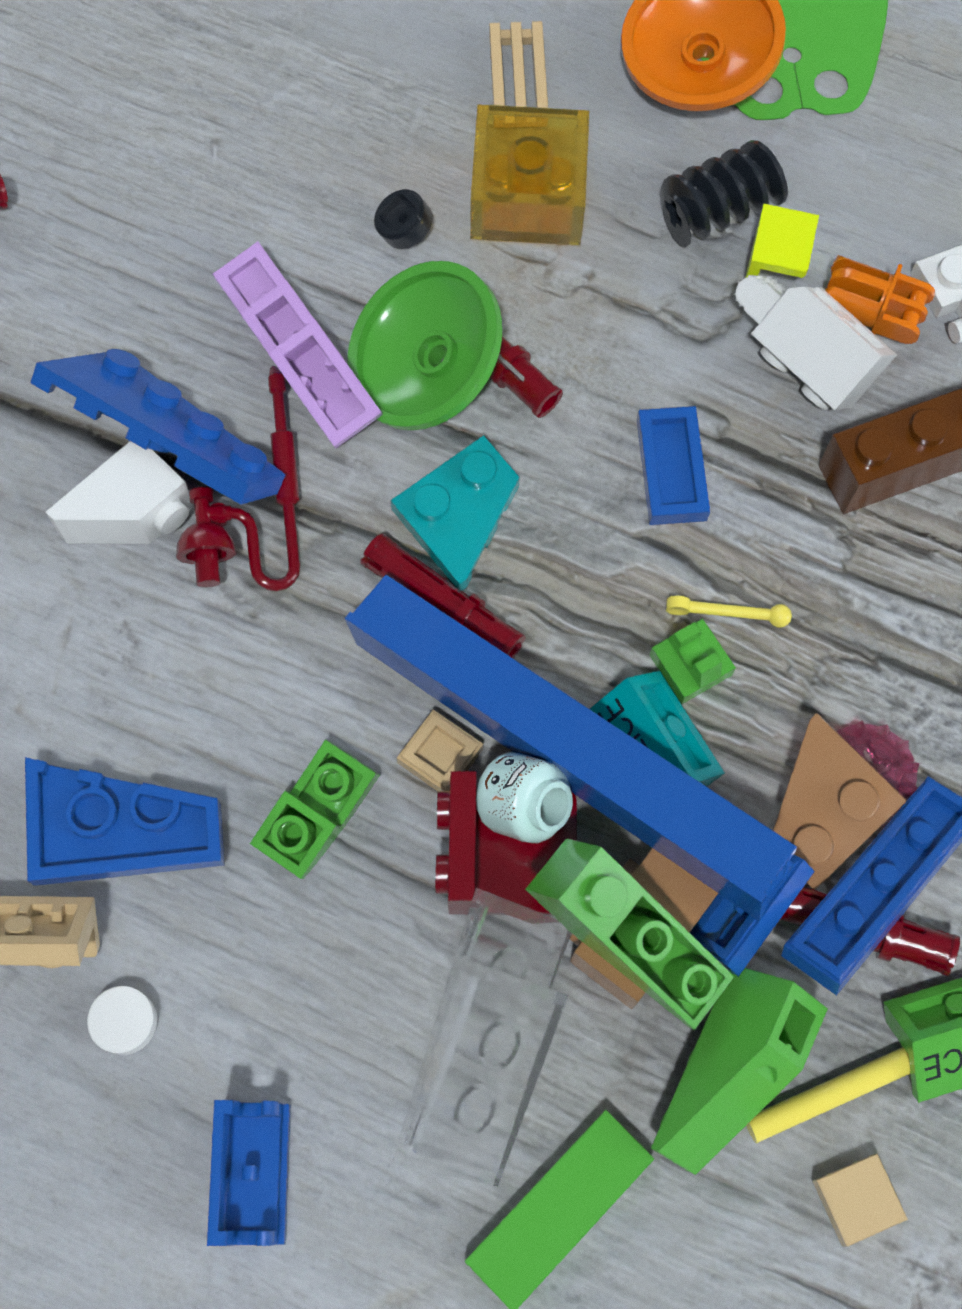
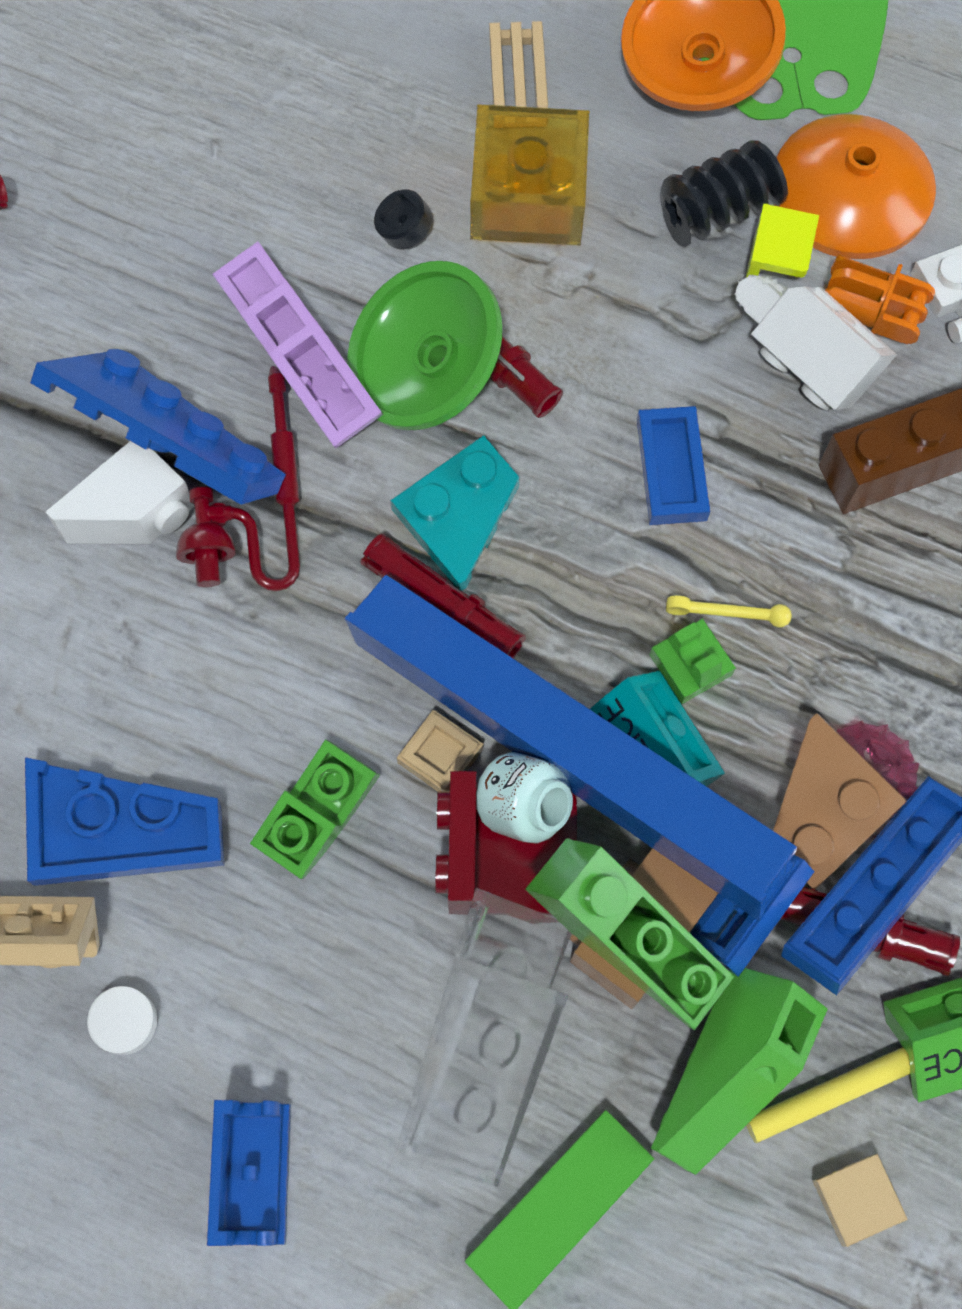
none -> orange dish [774,114,936,259]

